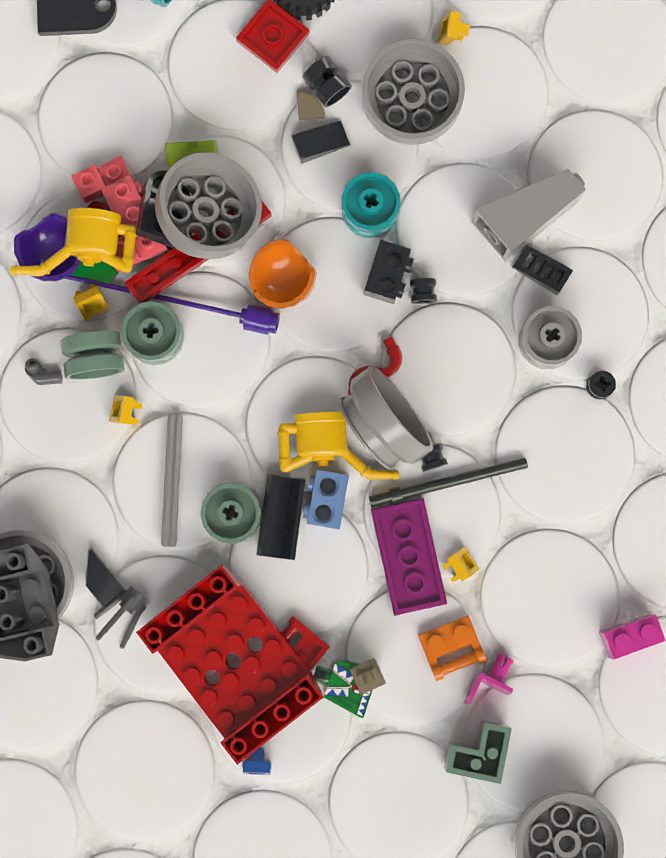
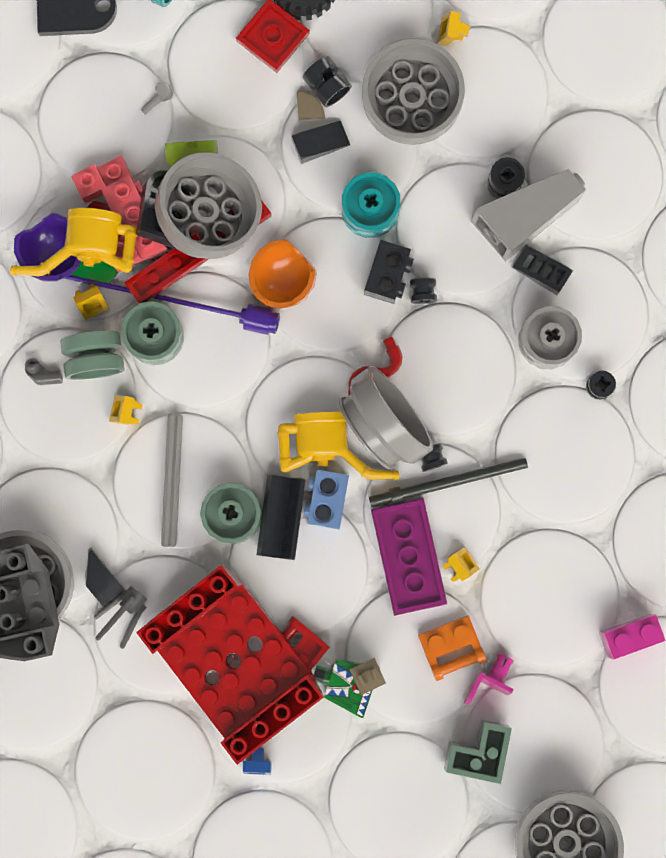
none -> light grey hand [141,81,173,115]
none -> black wheel [487,157,525,199]

